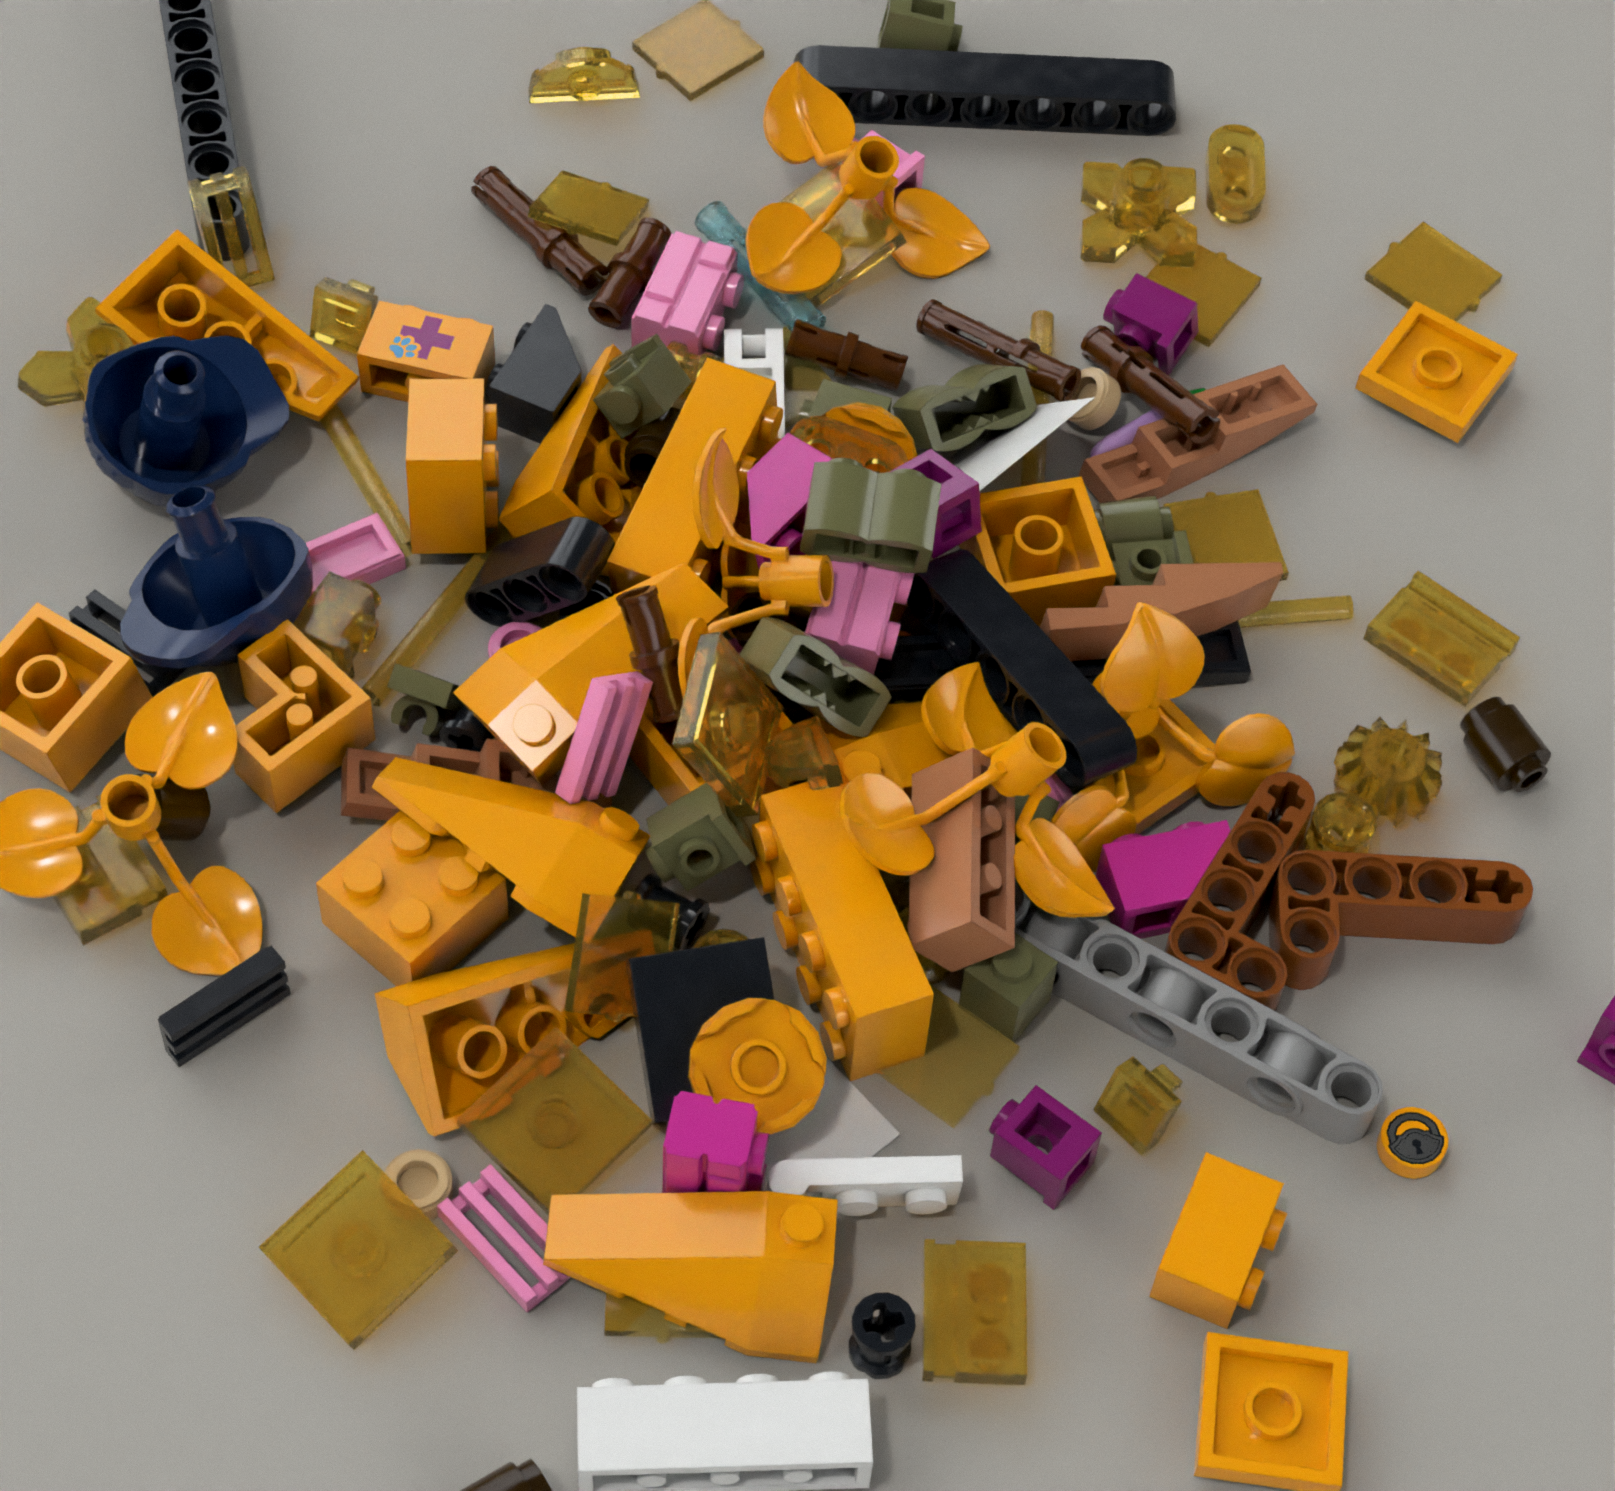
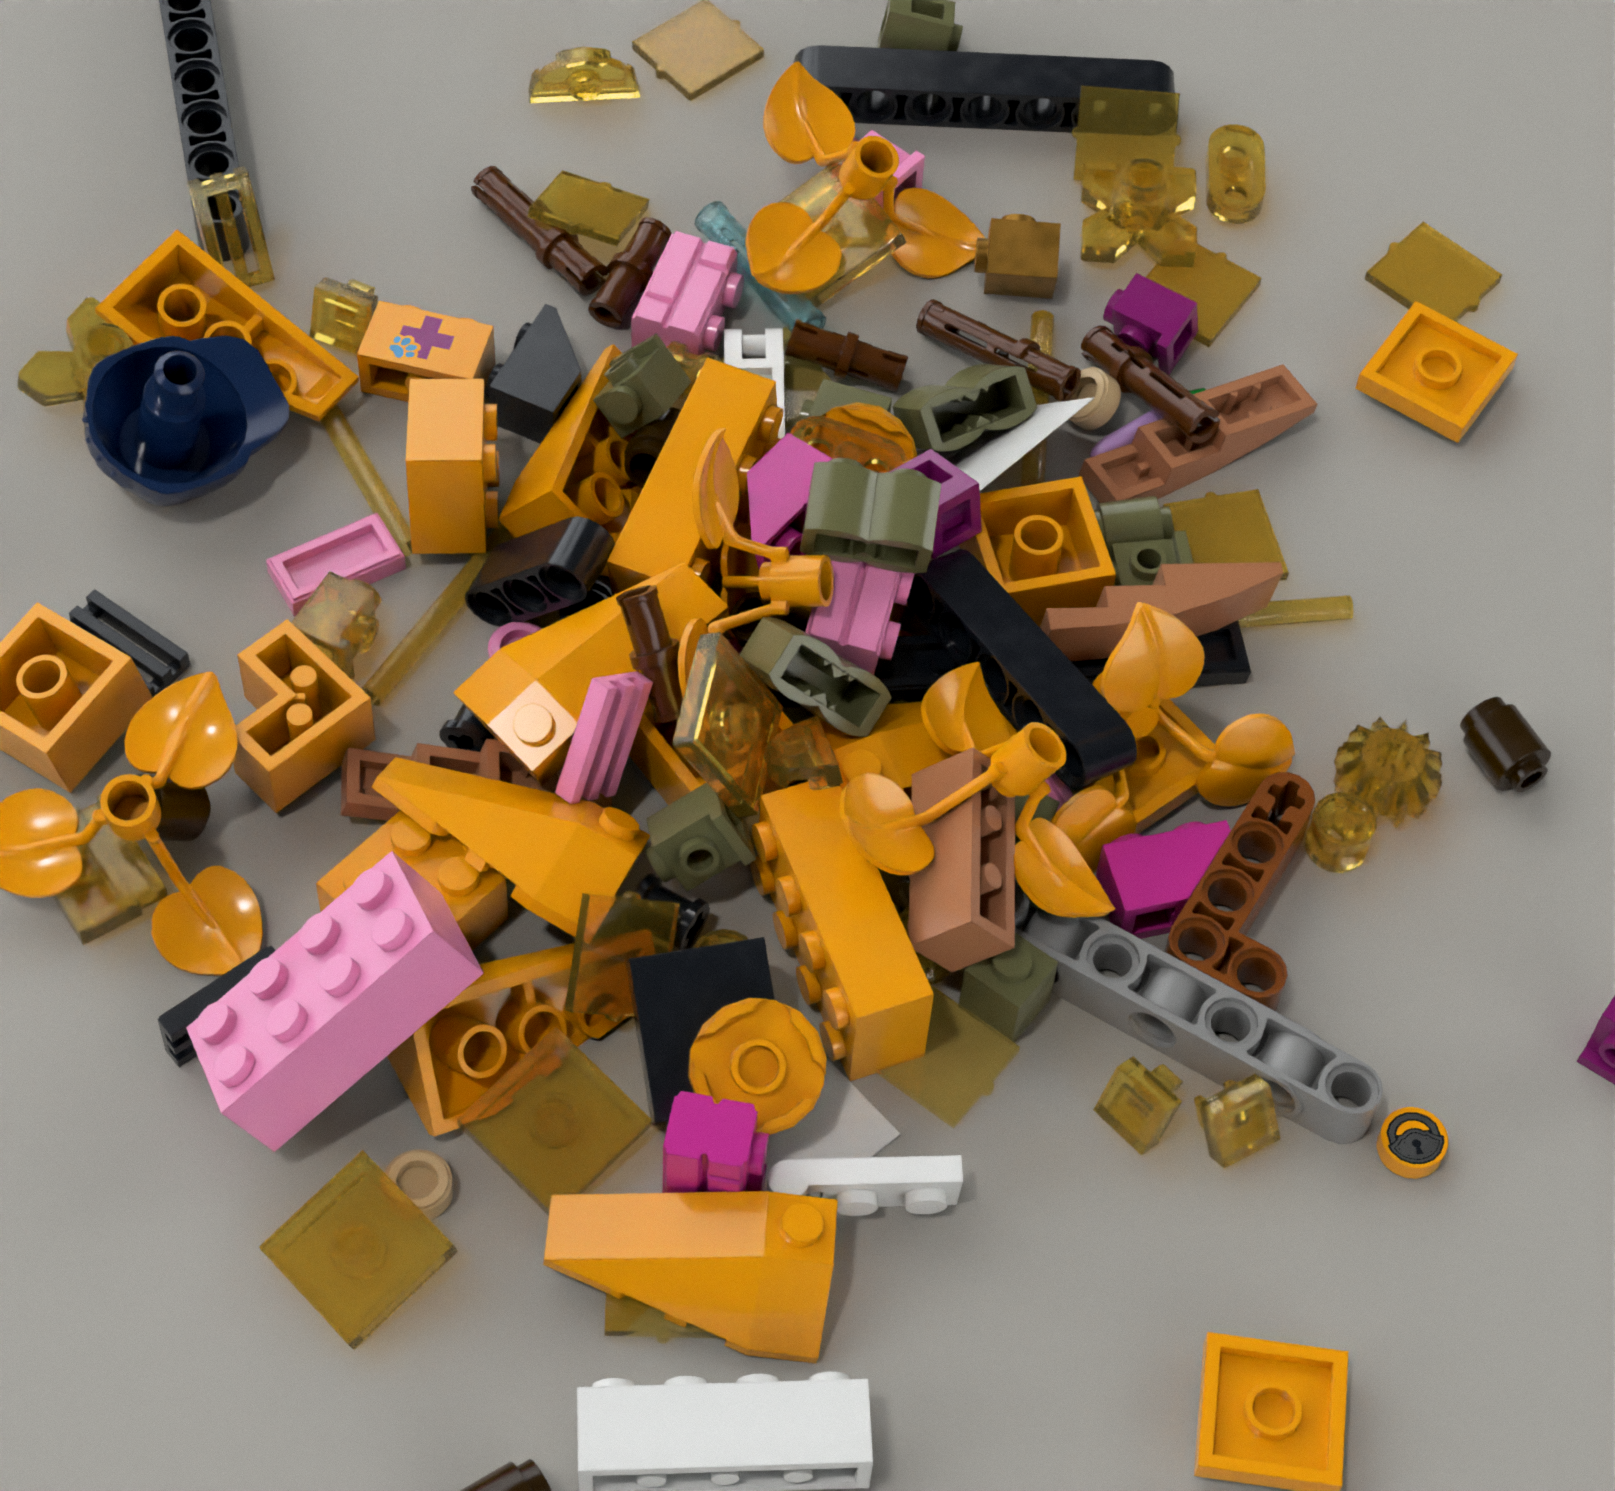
dark blue piece [120,485,313,668] -> none
olive tile [387,663,463,737] -> none
bright pink tile [437,1164,571,1313] -> none
black bush [848,1292,916,1379] -> none
clear yellow plate [922,1239,1027,1385] -> none
magenta brick [989,1085,1102,1210] -> none
light orange brick [1149,1152,1288,1329] -> none
dark orange beam [1268,850,1533,990] -> none
clear yellow plate [1363,571,1520,707] -> none
none -> bright pink brick [186,851,484,1152]
none -> pearl gold brick [974,214,1061,299]
none -> clear yellow piece [1071,86,1181,188]
none -> clear yellow tile [1194,1074,1280,1169]

